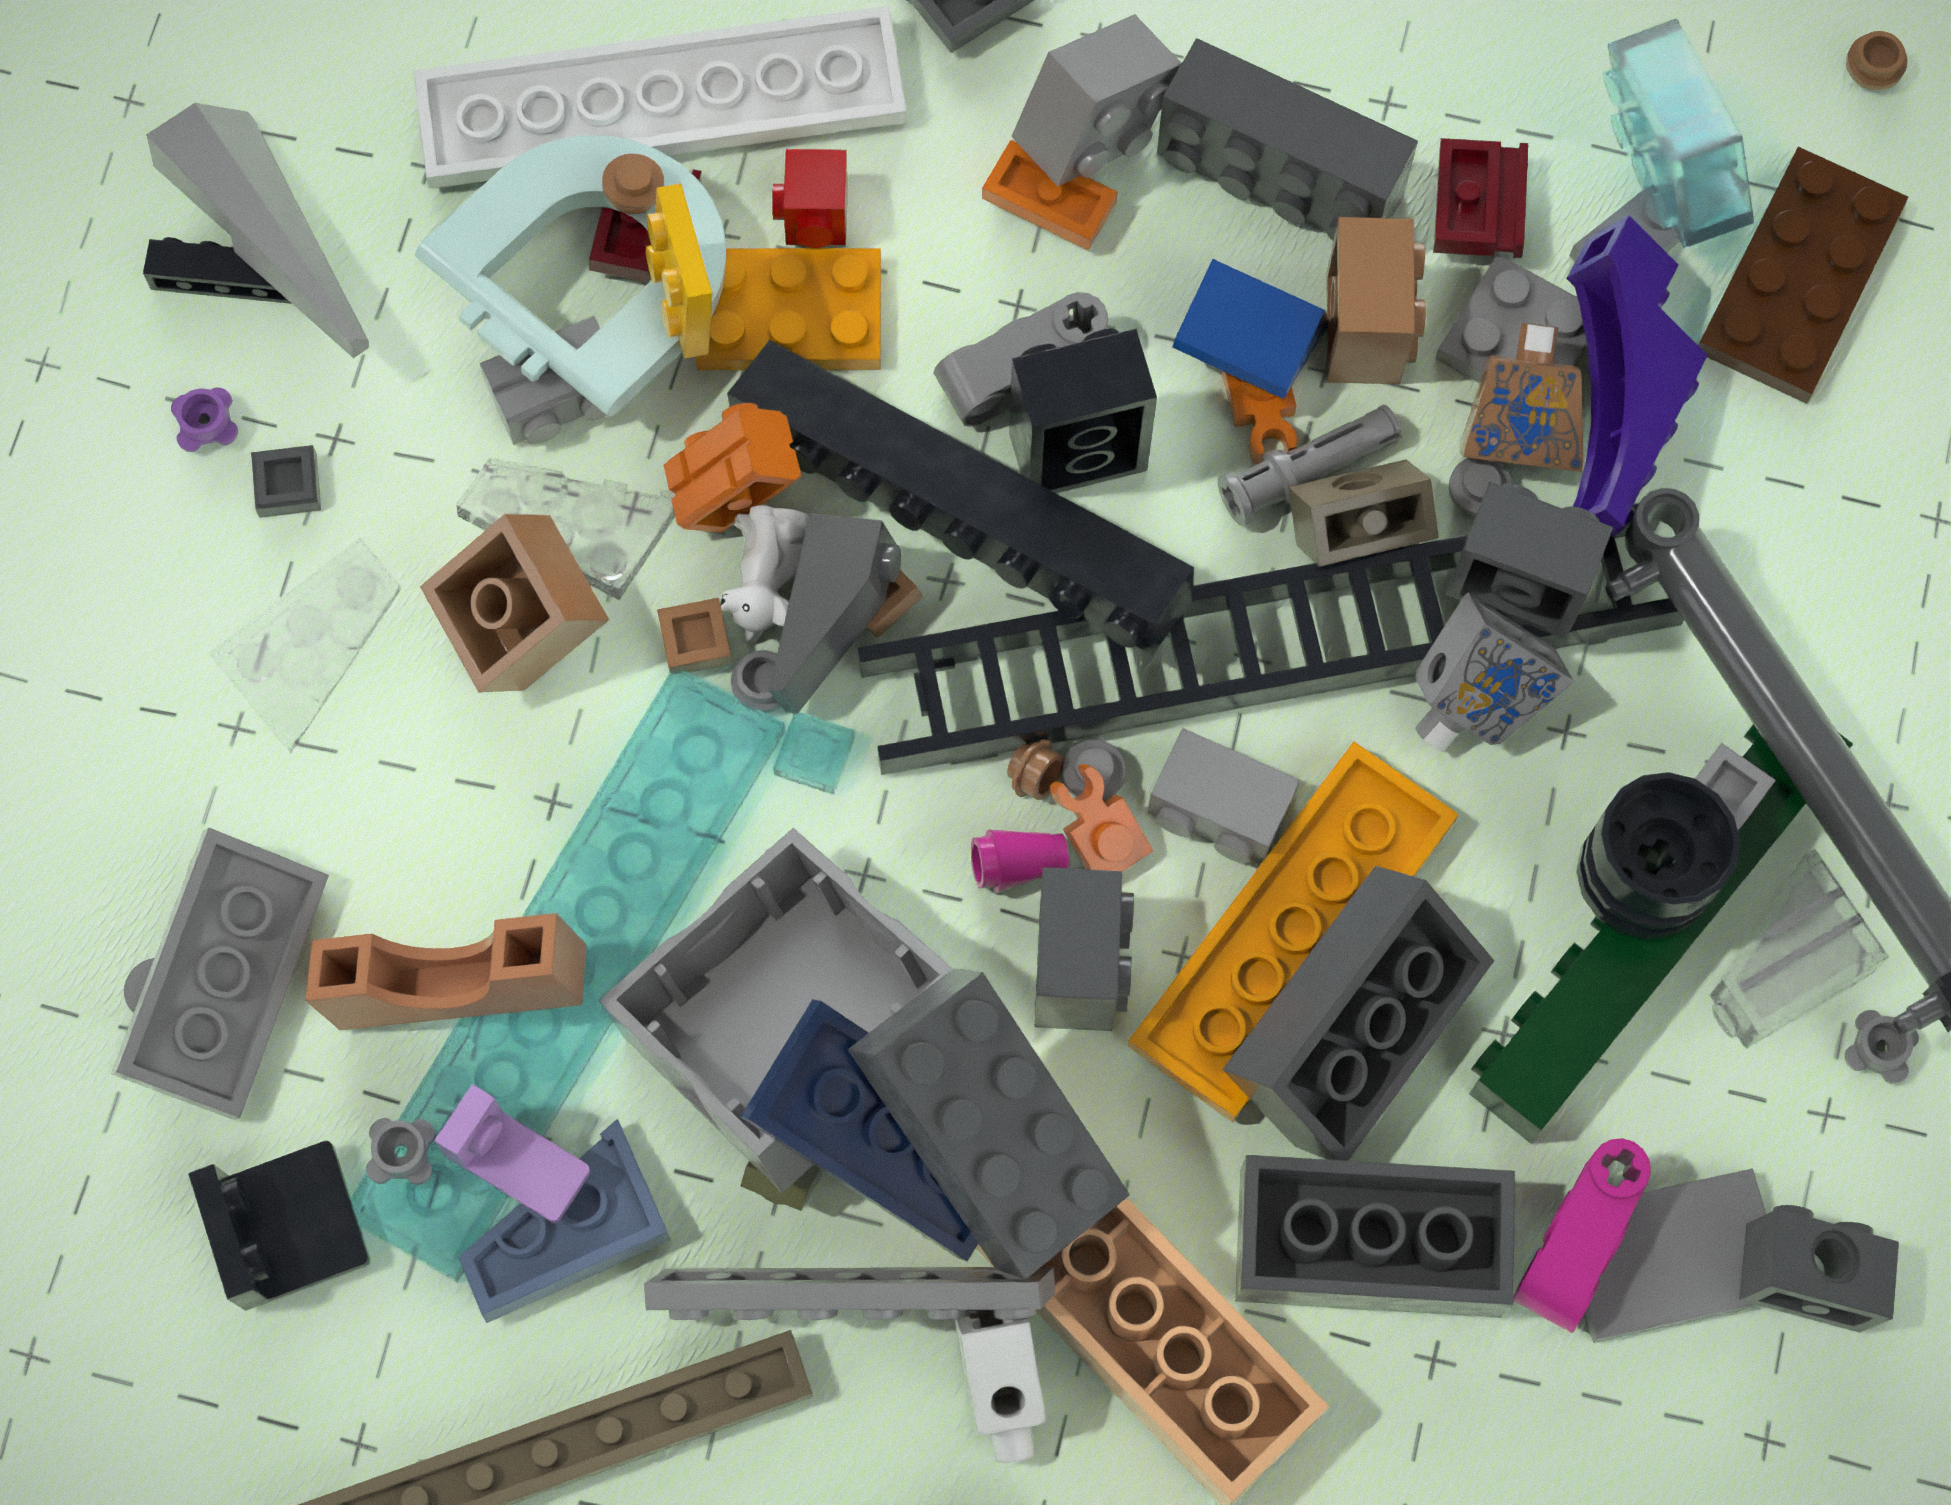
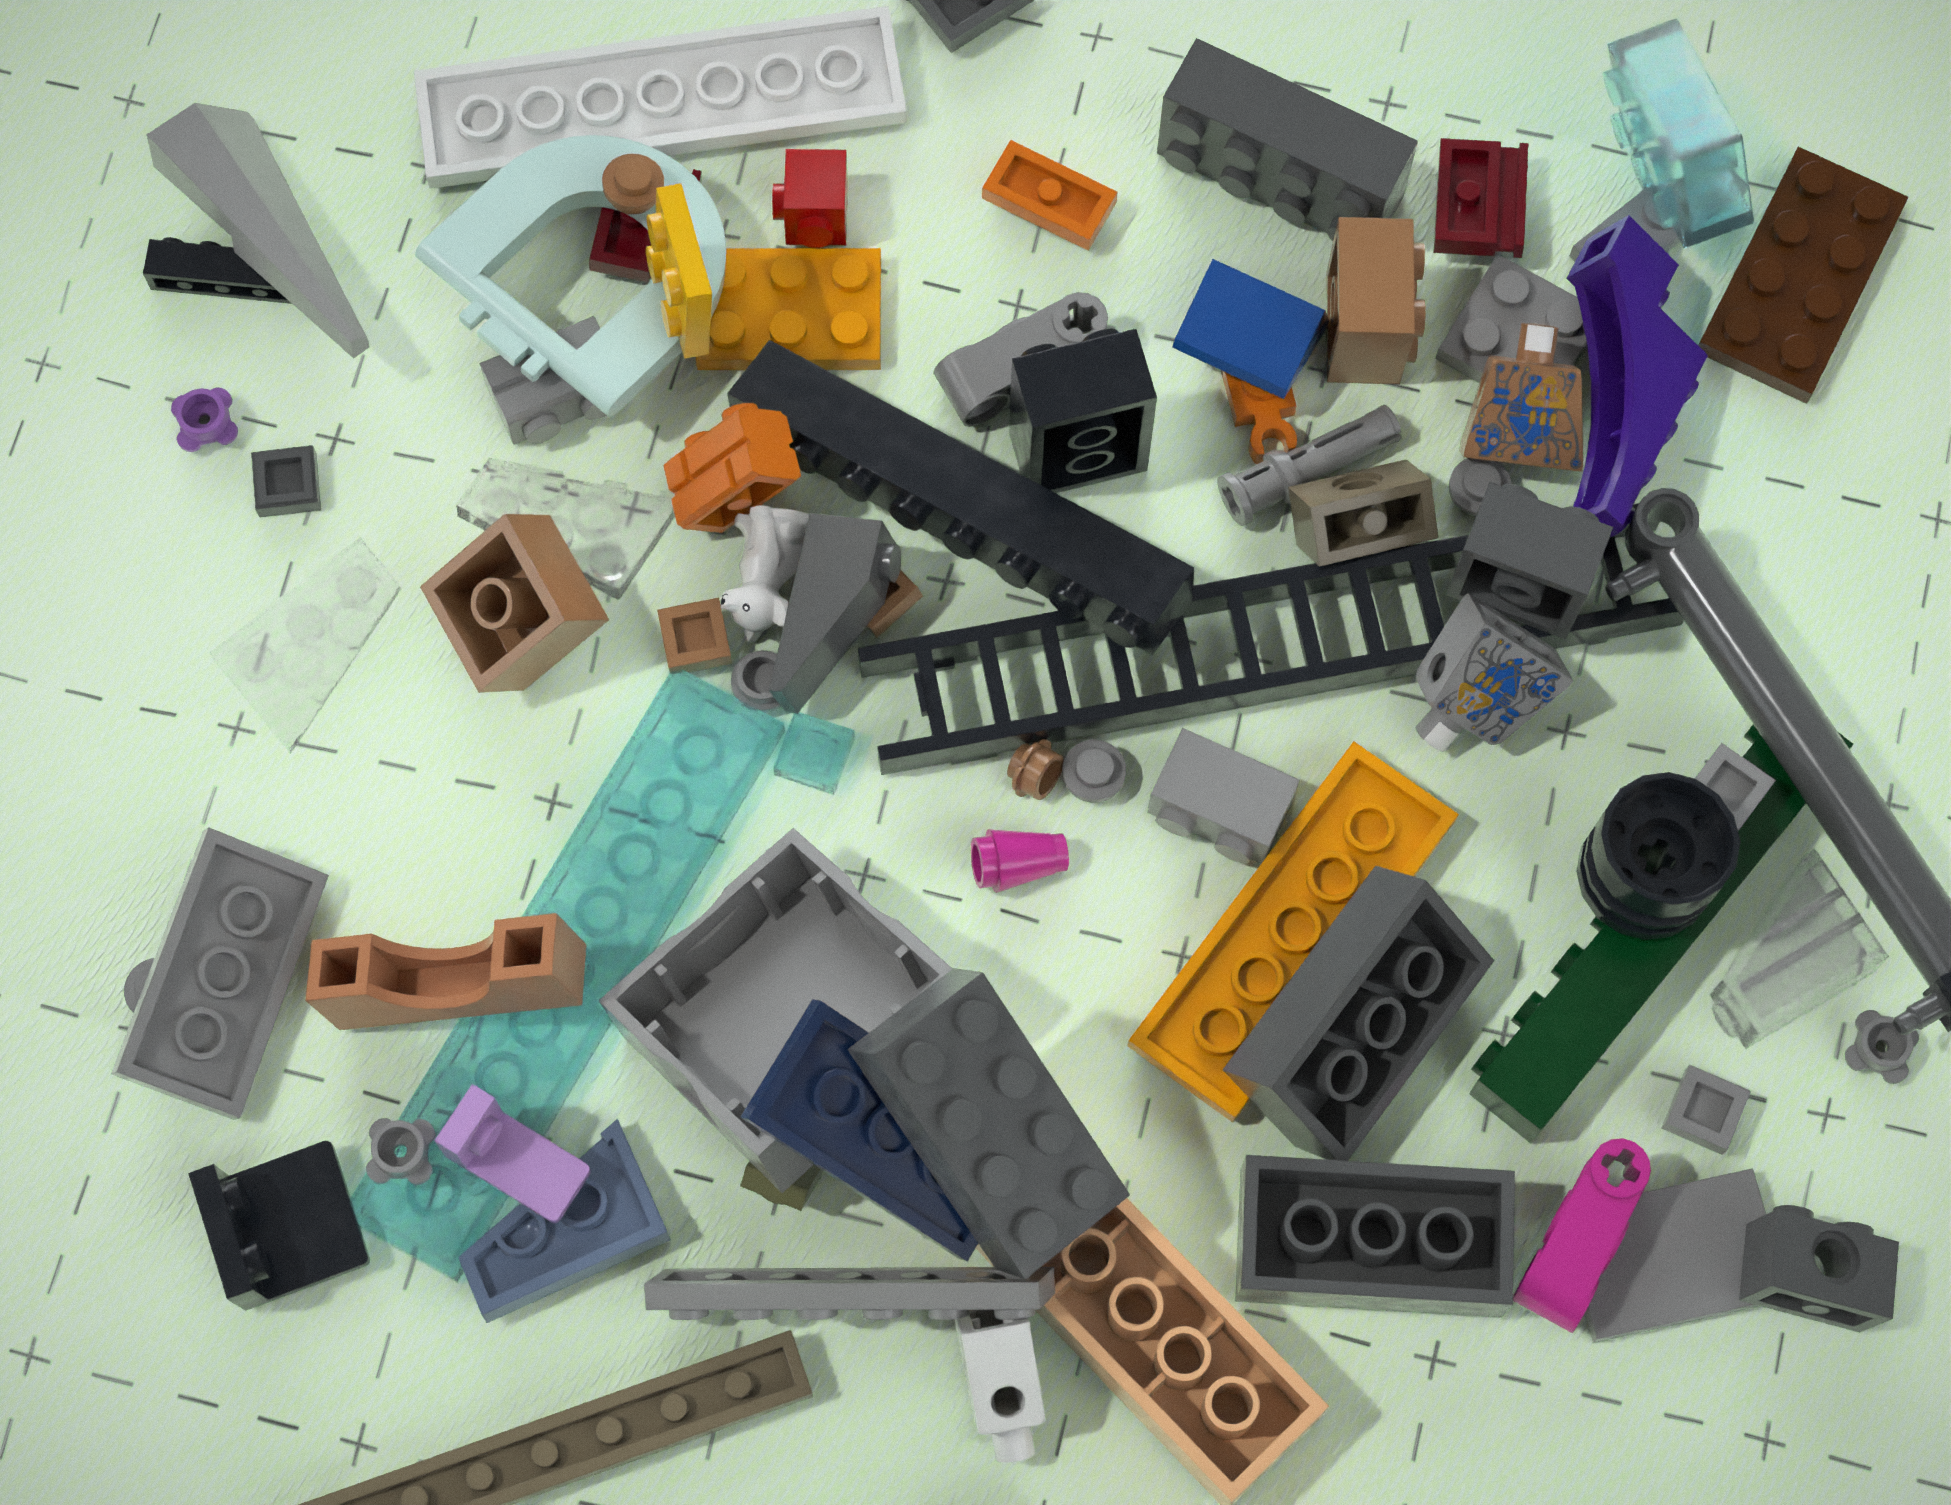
light grey brick [1011,14,1182,186] -> none
dark grey brick [1034,867,1134,1031] -> none
orange plate [1050,763,1154,872] -> none
medium nougat plate [1846,31,1908,90] -> none
none -> light grey plate [1661,1064,1751,1155]

